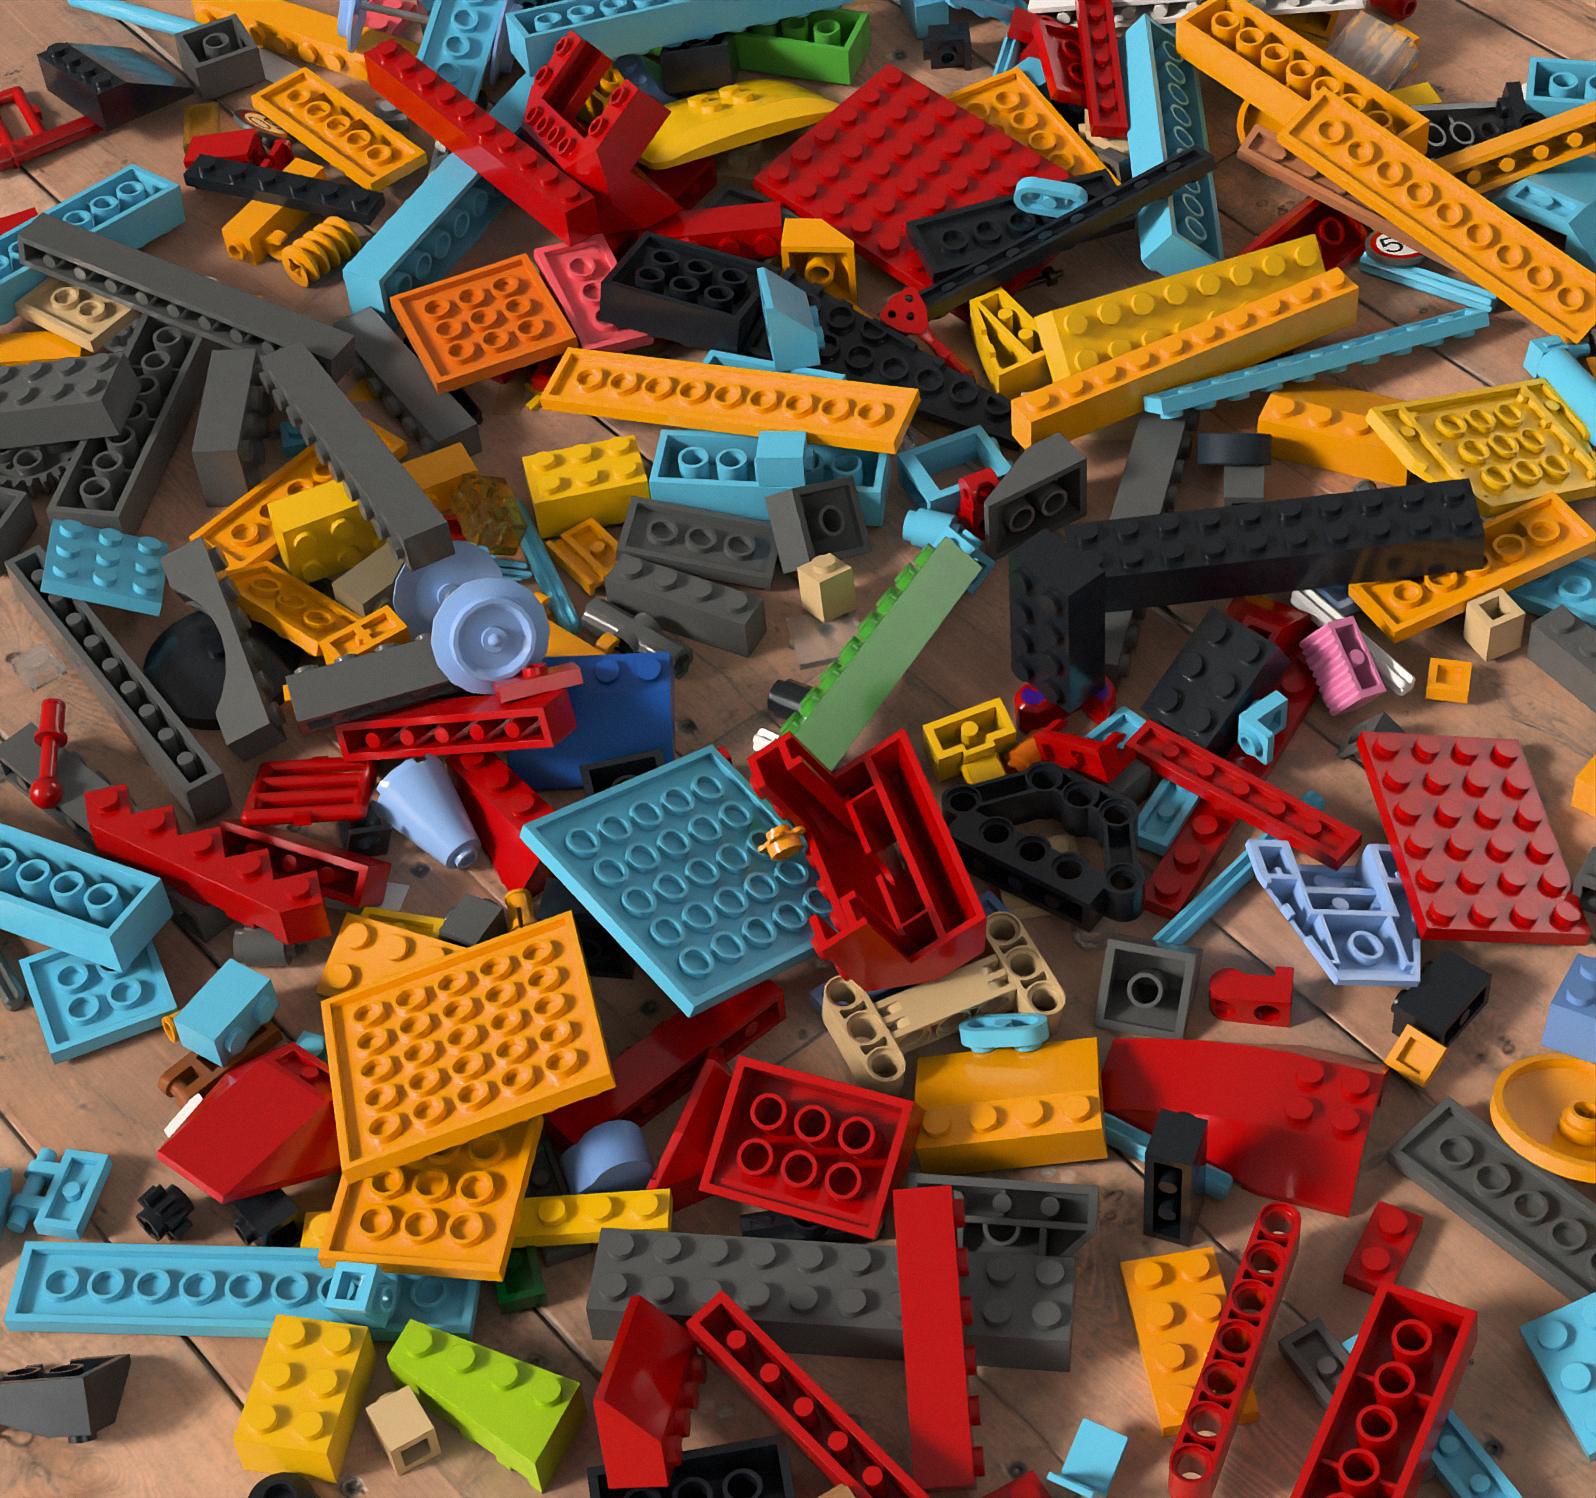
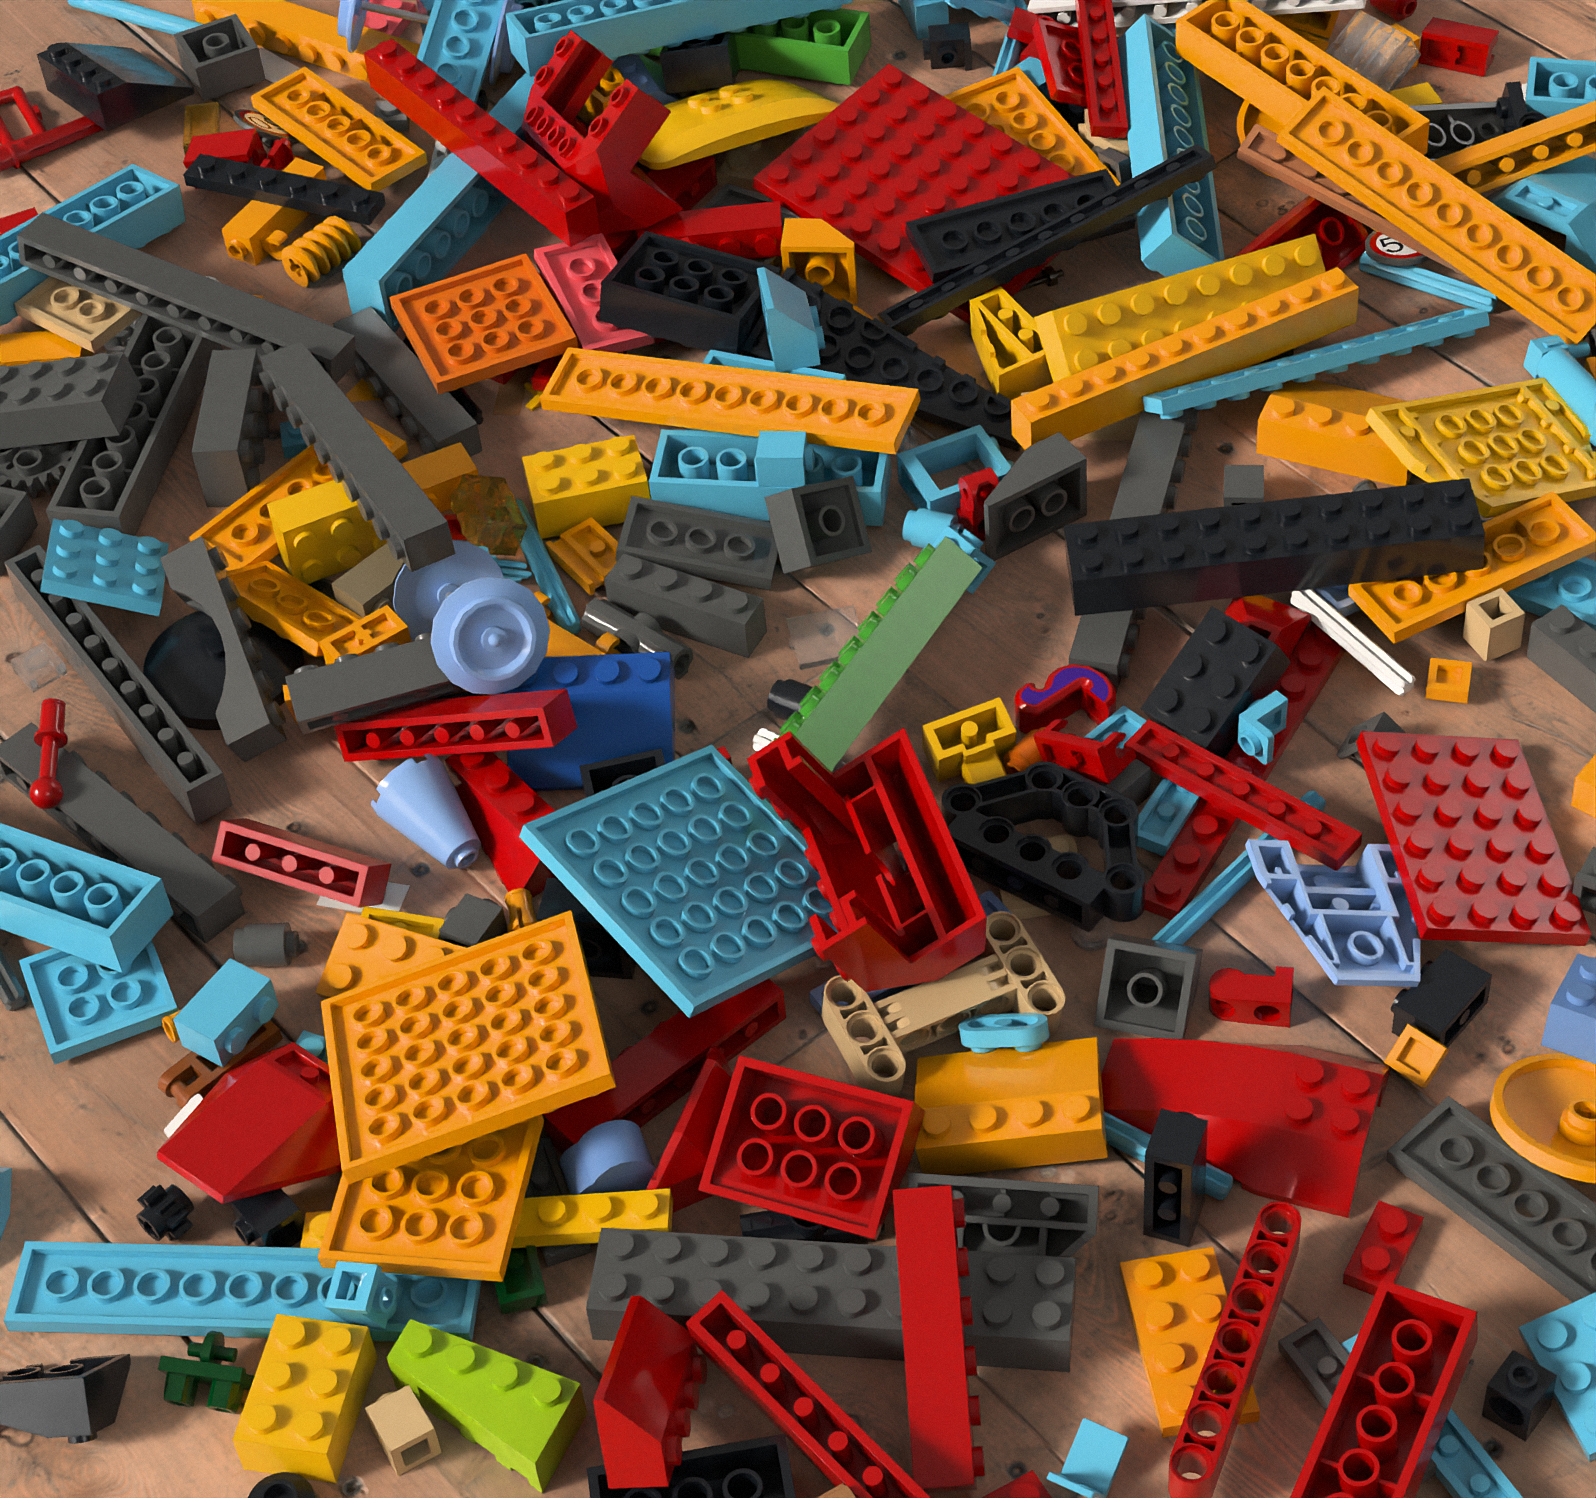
medium azure plate [7,1148,113,1240] -> none
red brick [84,783,332,945] -> none
red bar [240,756,381,827] -> none
black bracket [336,803,392,857] -> none
red plate [492,662,583,703] -> none
light orange plate [758,824,806,861] -> none
tan brick [797,553,857,623] -> none
red piece [879,286,975,378] -> none
black brick [1008,528,1105,714] -> none
medium azure plate [1014,177,1088,218] -> none
black wheel [1197,433,1272,466] -> none
bright pink brick [1299,616,1387,716] -> none
none -> dark green hips [158,1331,255,1414]
none -> red hinge [1418,17,1499,77]
none -> black brick [1482,1350,1557,1442]

